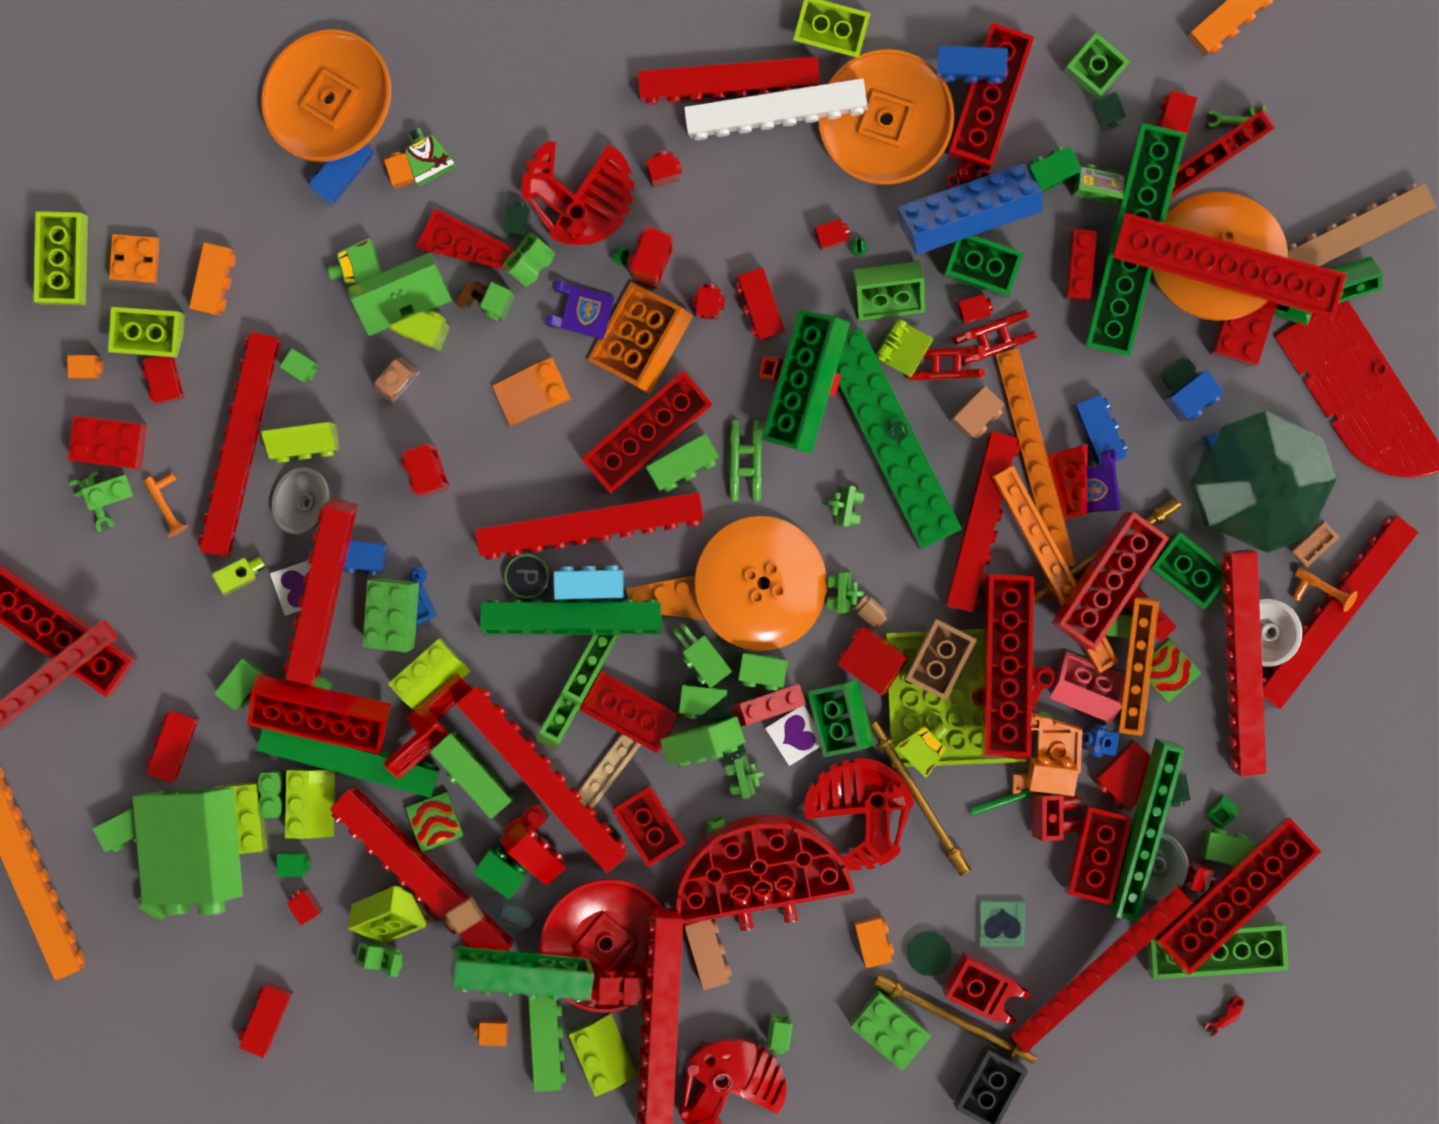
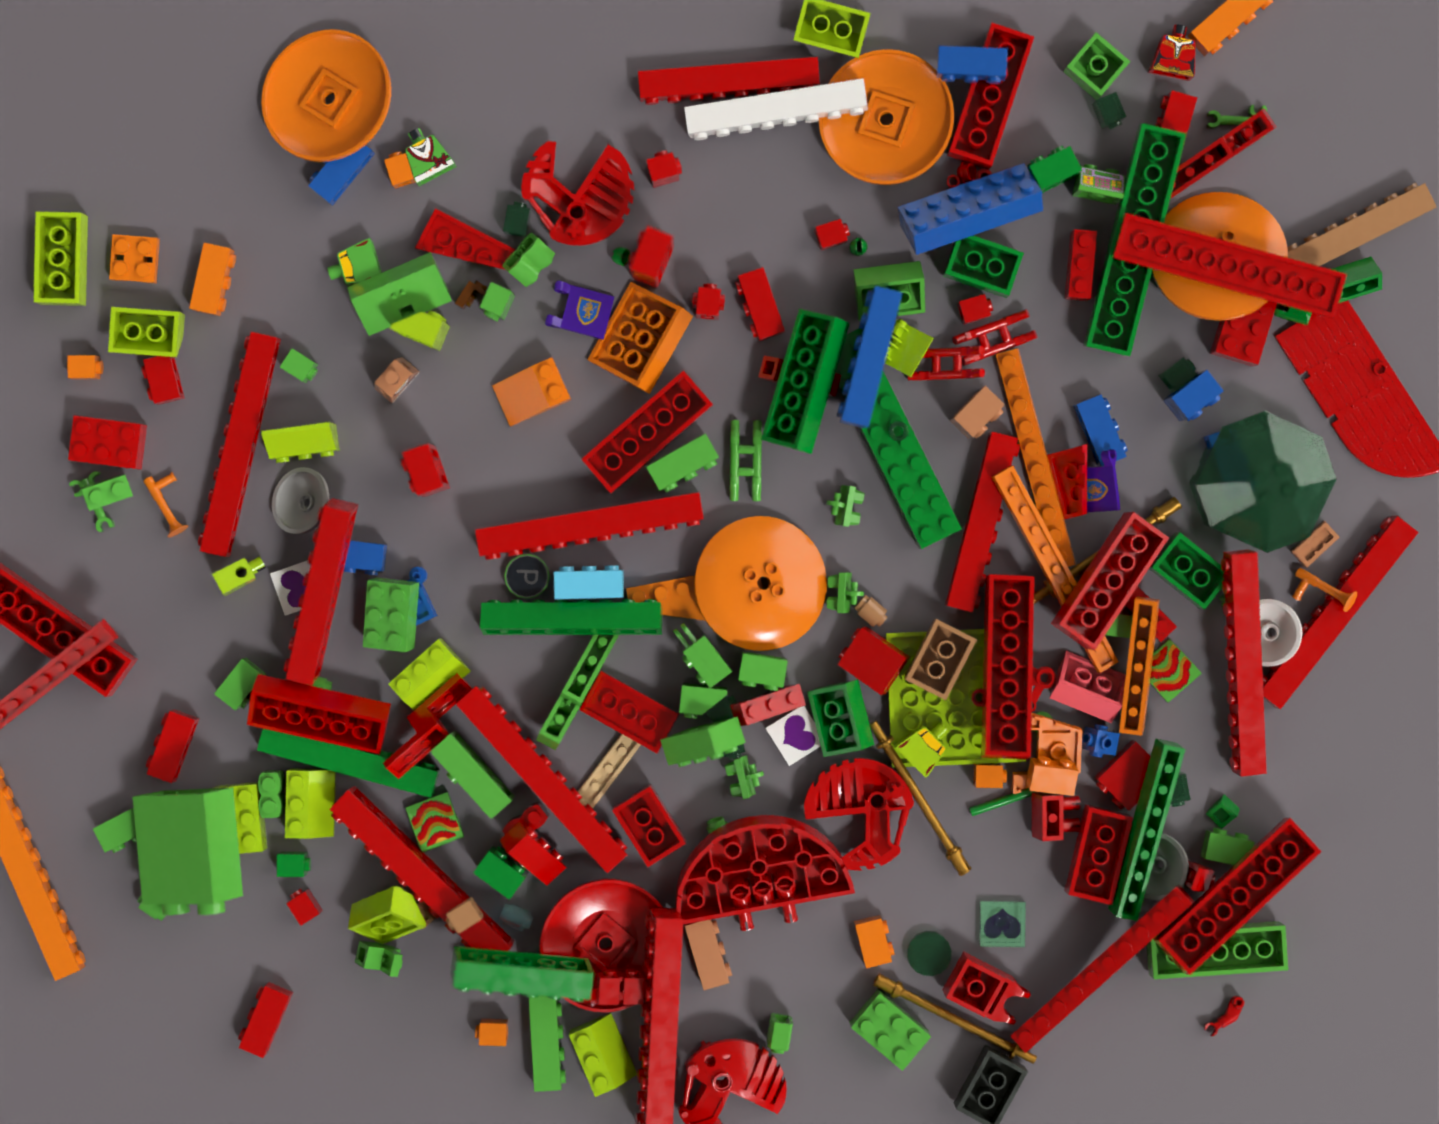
none -> blue brick [837,286,902,429]
none -> orange brick [973,763,1007,788]
none -> torso [1148,24,1196,81]

